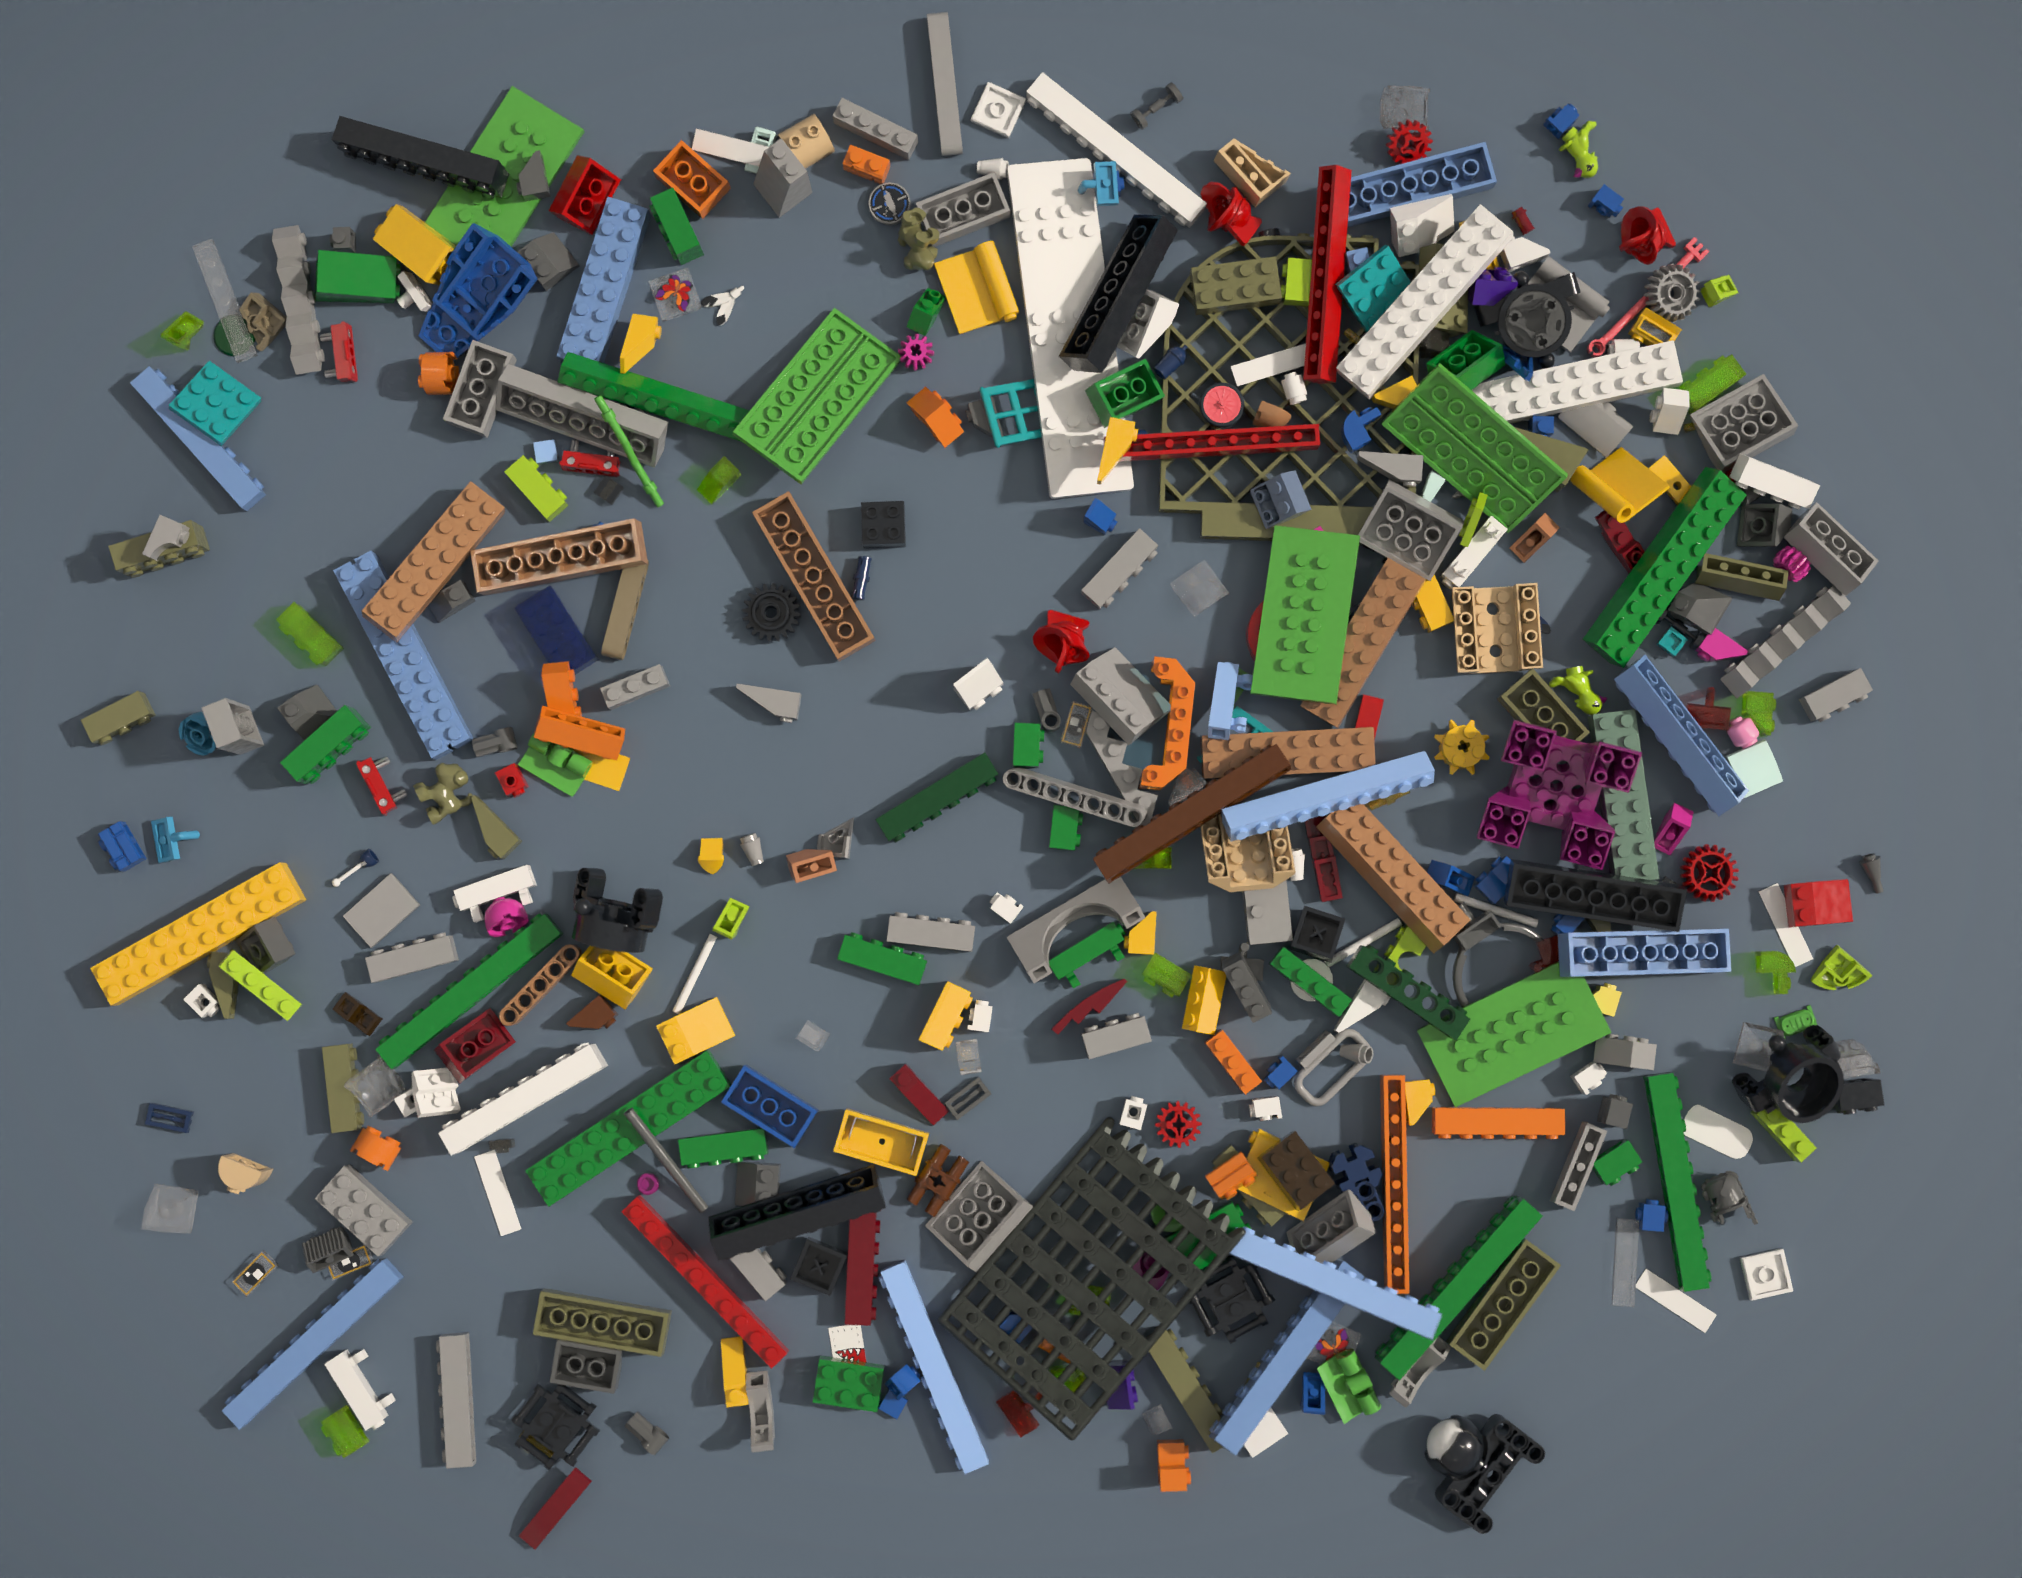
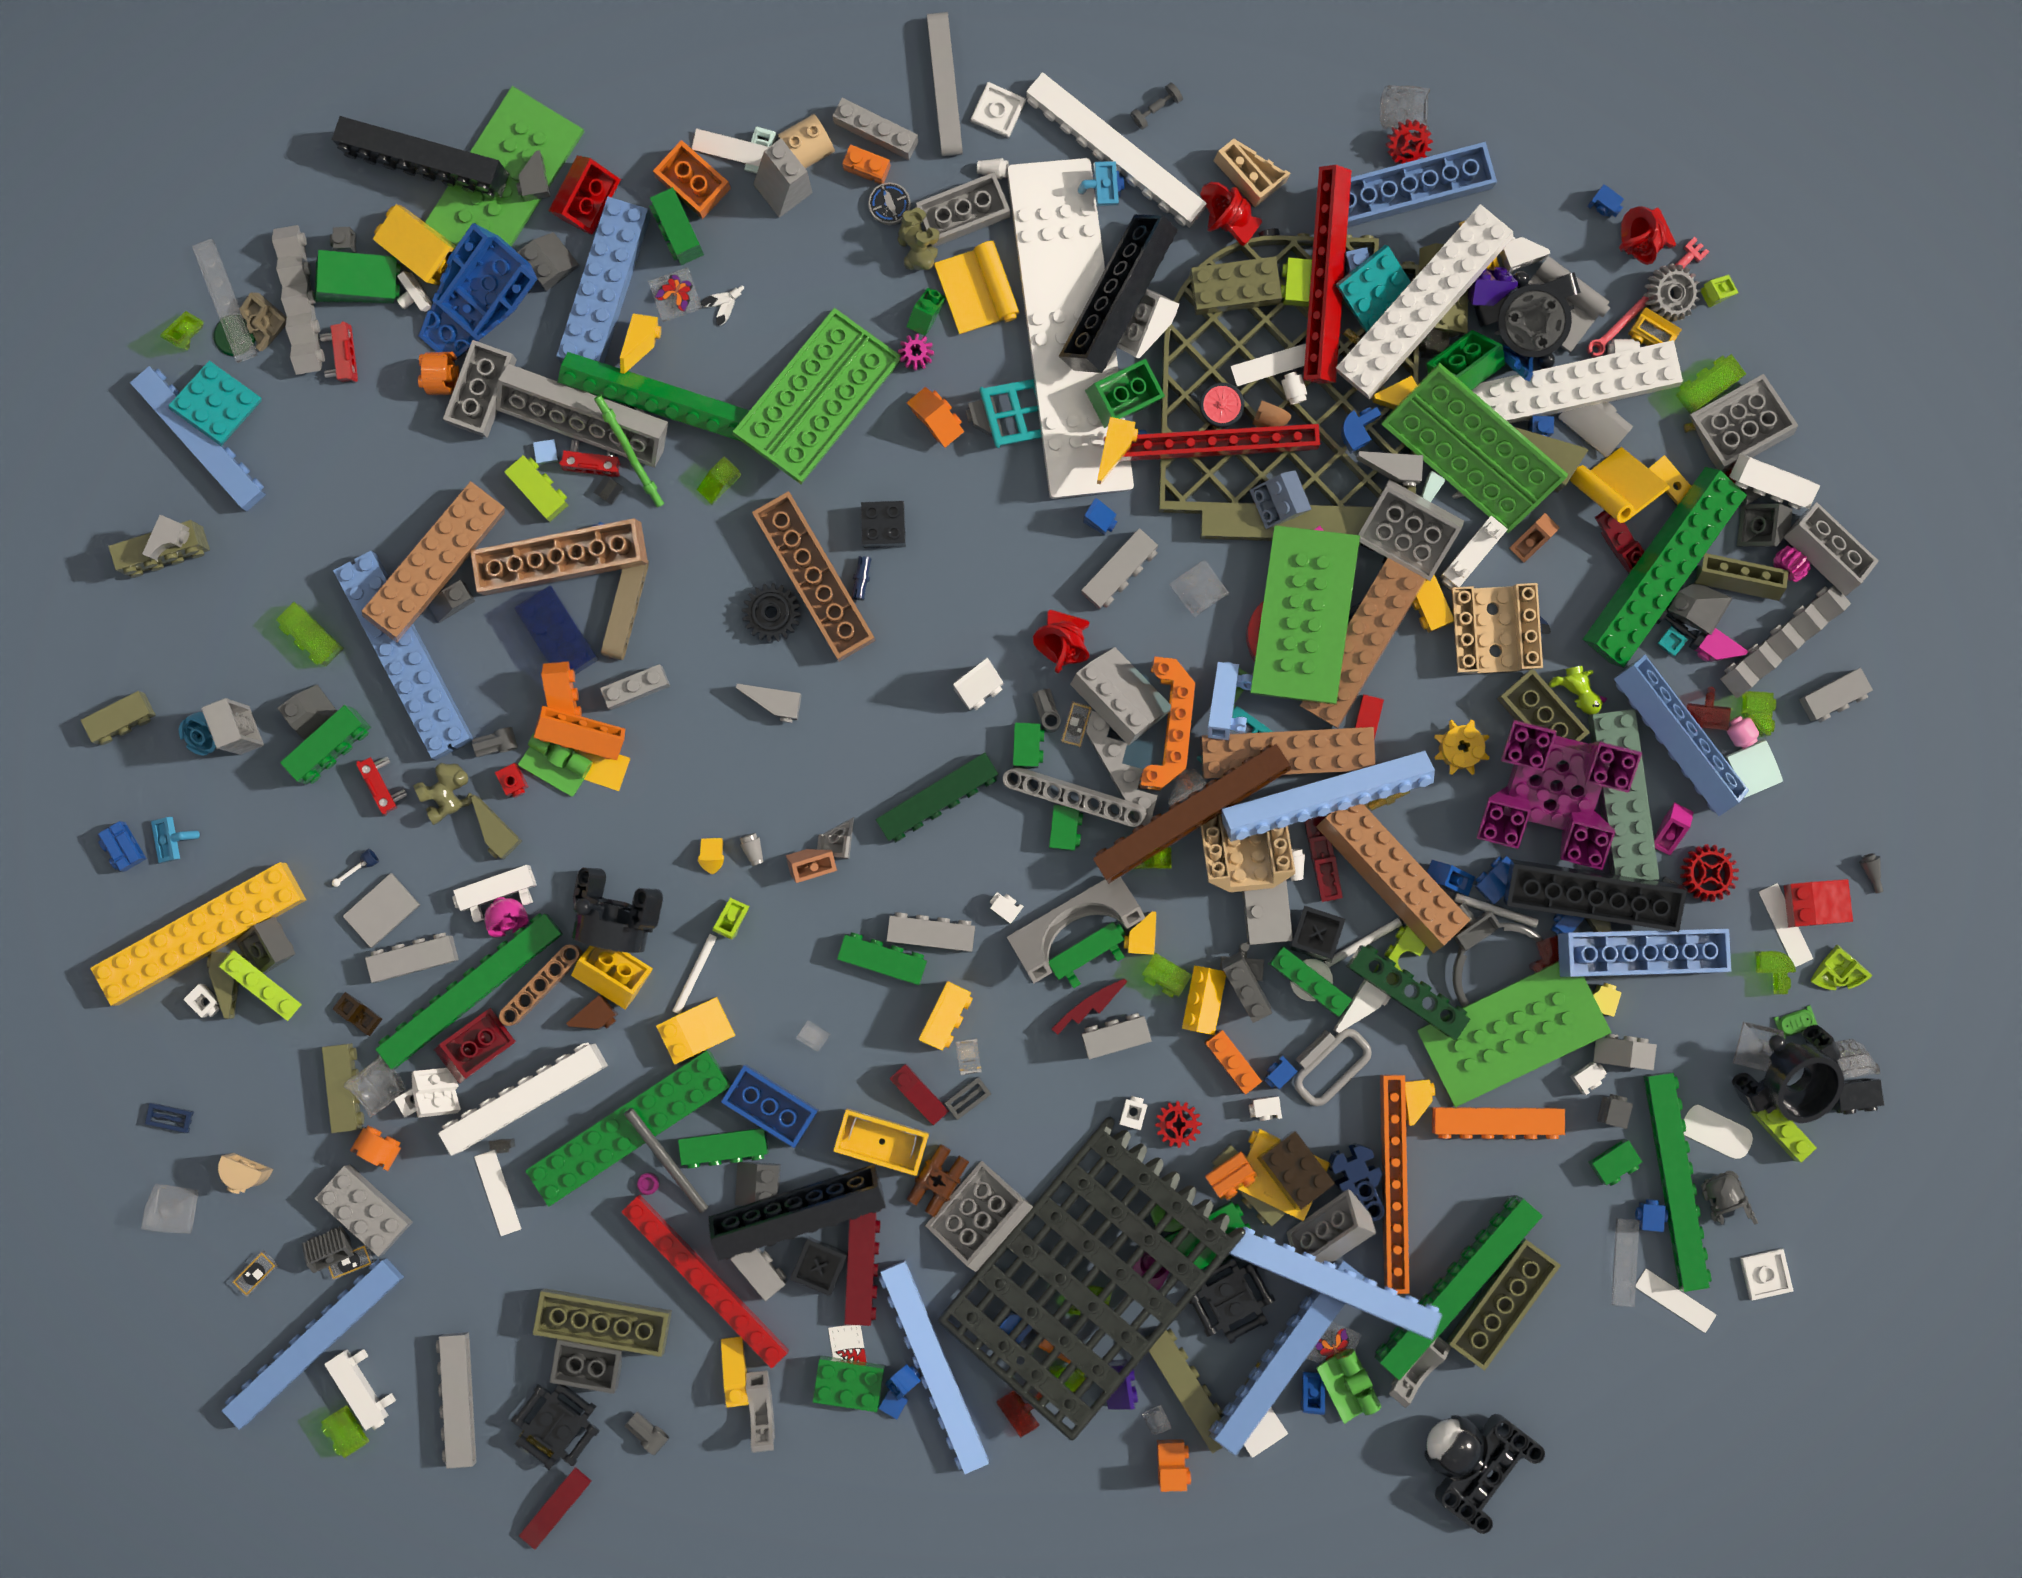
white brick [968,1000,993,1032] -> none
dark blue piece [1153,345,1188,380] -> none
light grey cone [1340,1043,1373,1065] -> none
white slope [1390,194,1454,257] -> none
lime plate [1459,492,1488,547] -> none
dark red pin [1511,207,1535,235] -> none
blue brick [1543,104,1580,139] -> none
light grey brick [1550,1121,1607,1211] -> none
lime animal [1559,121,1598,178] -> none
white brick [1650,388,1689,435] -> none

